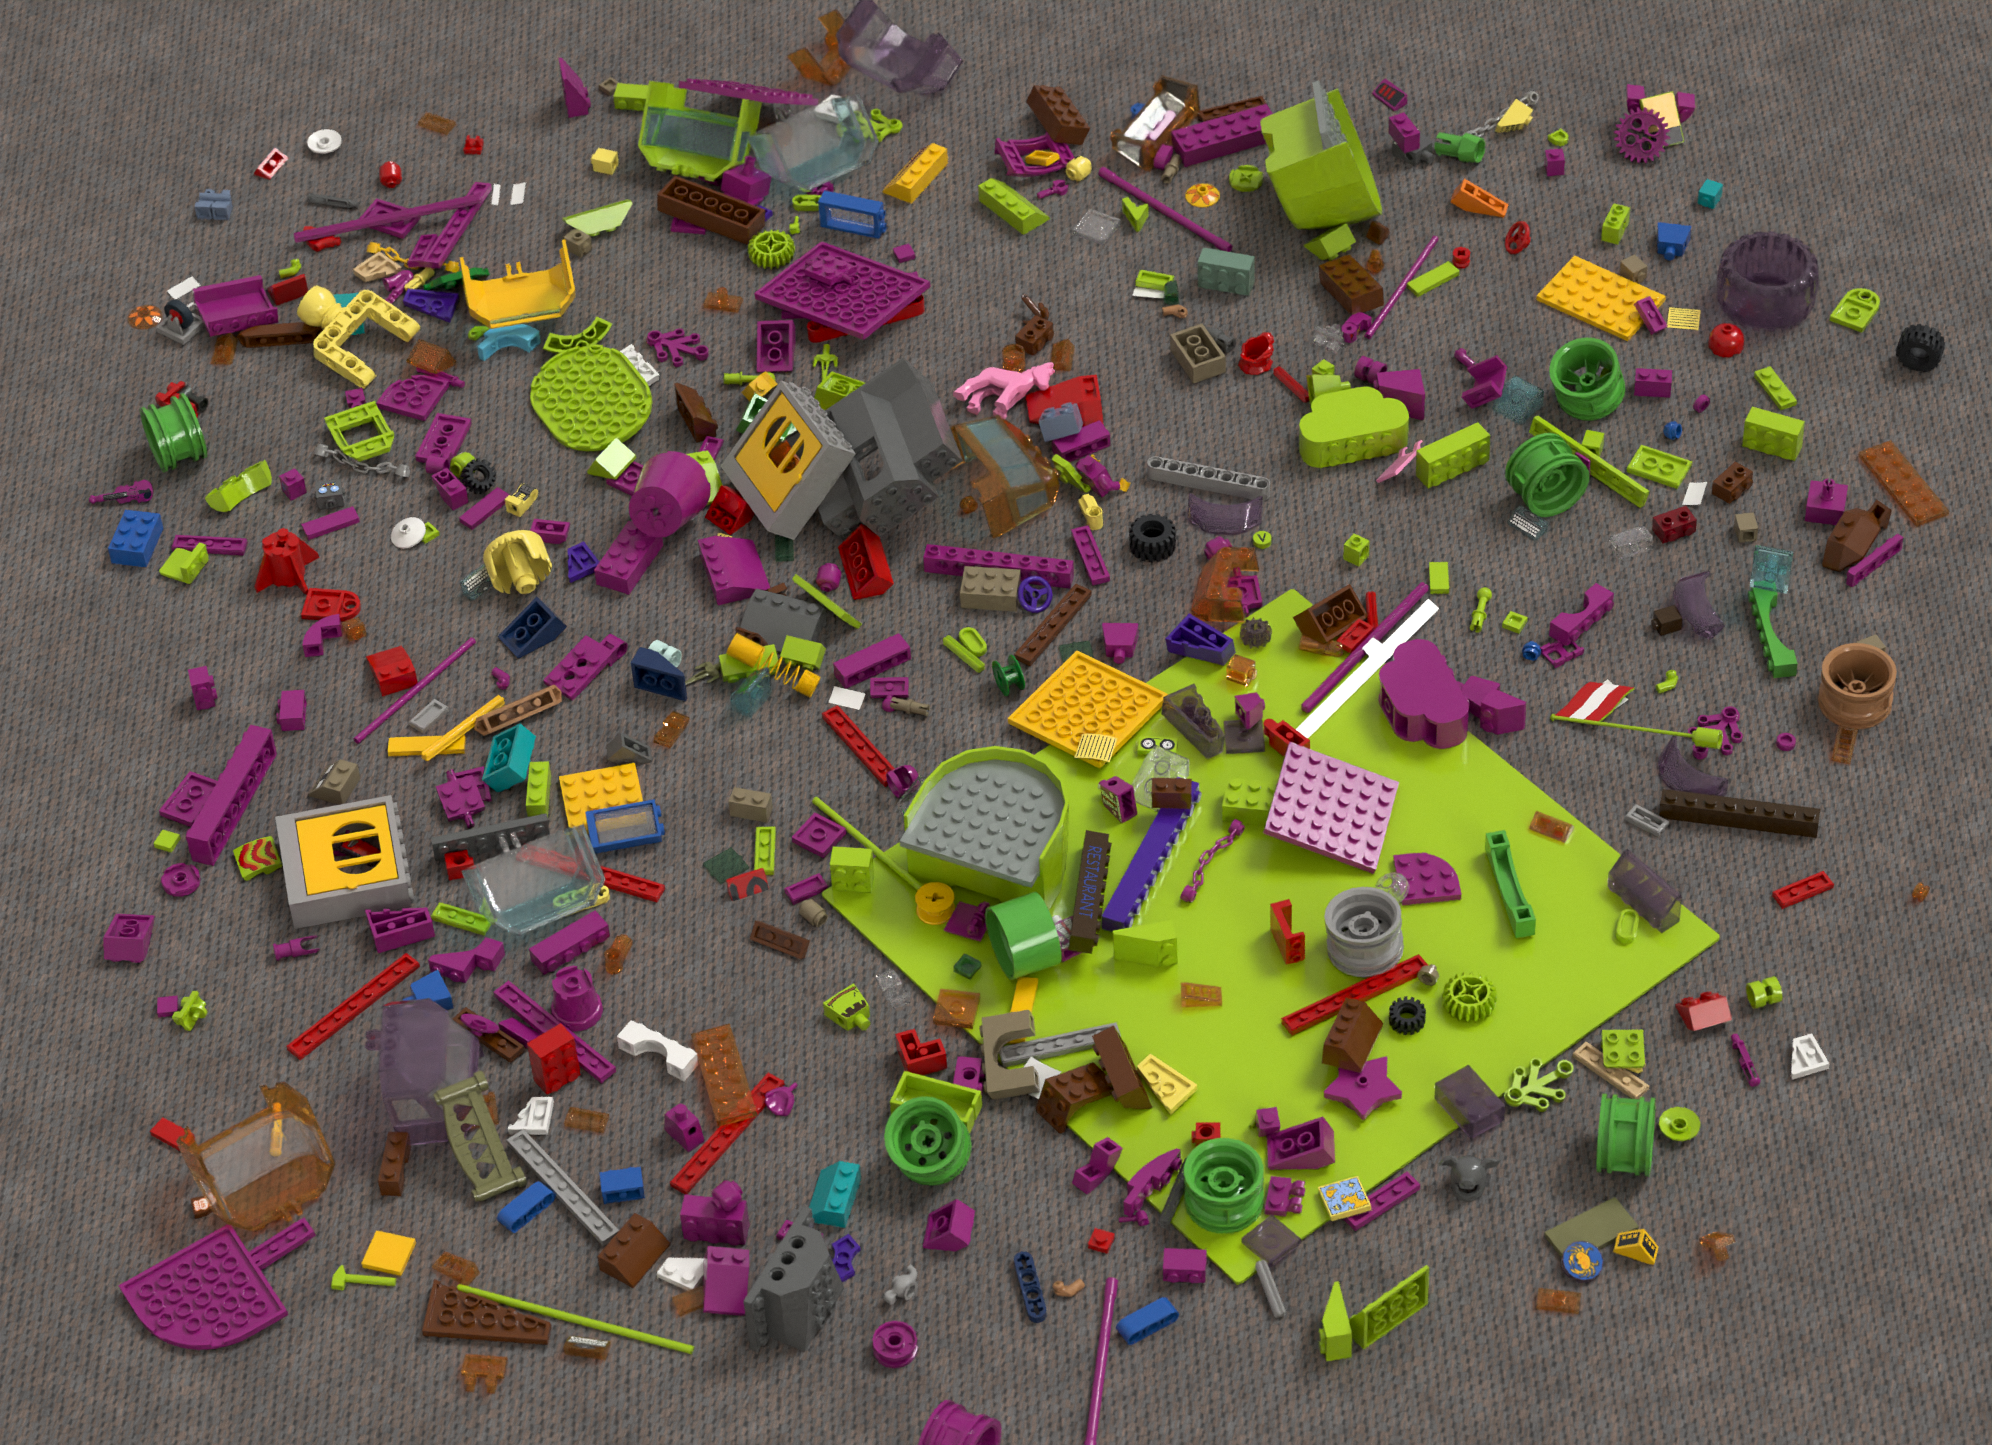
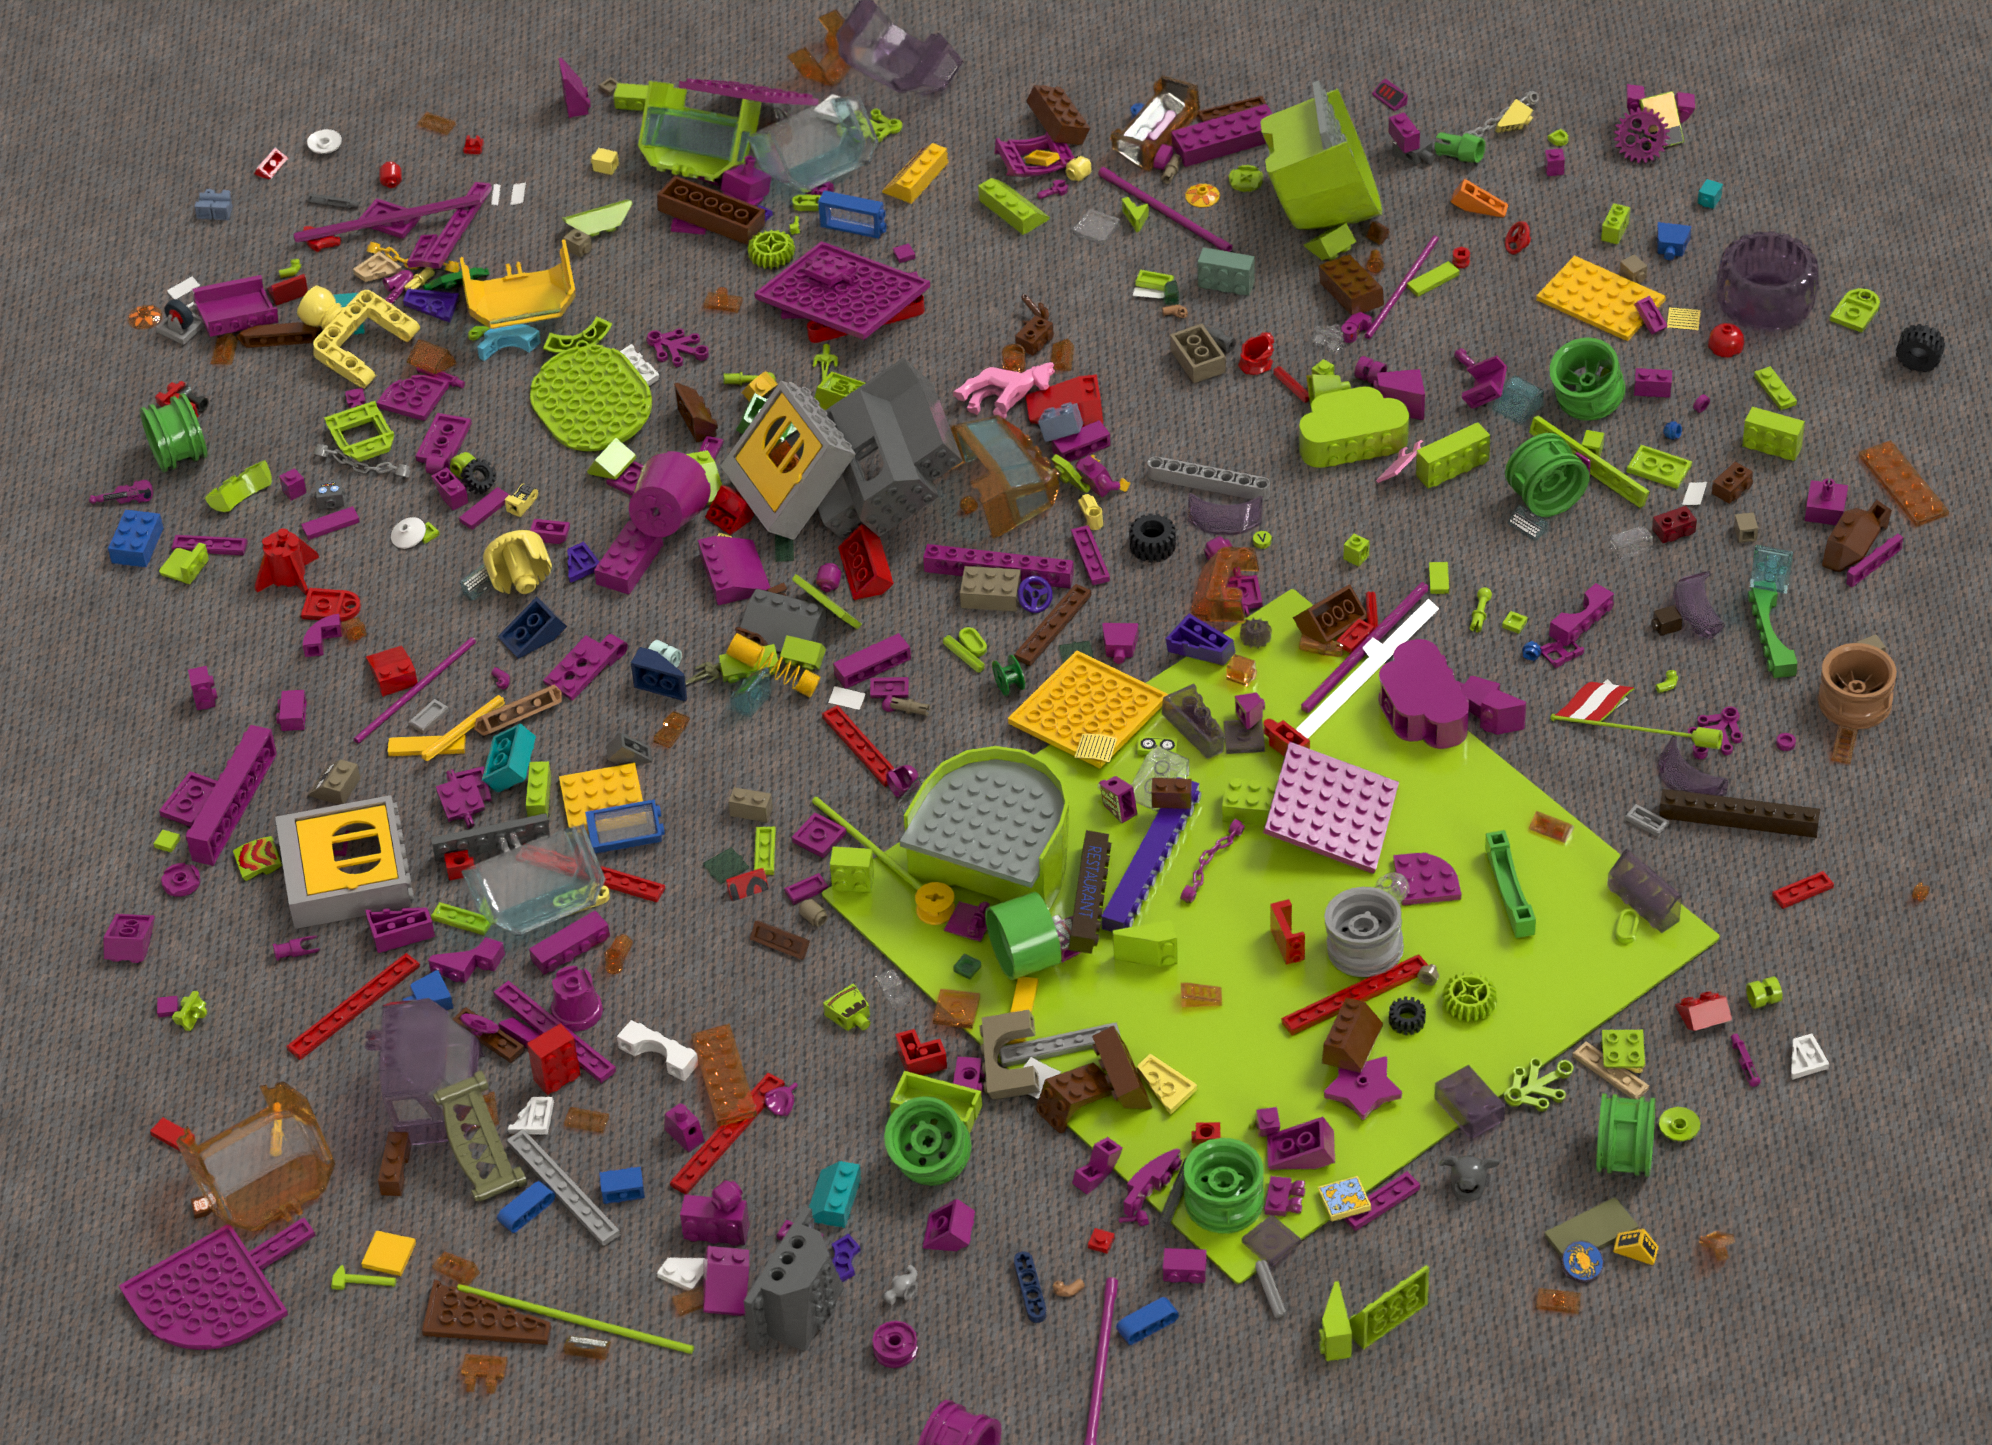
slope [338,839,381,868] -> none
reddish brown slope [597,1213,671,1288] -> none
magenta slope [757,320,796,373] -> none

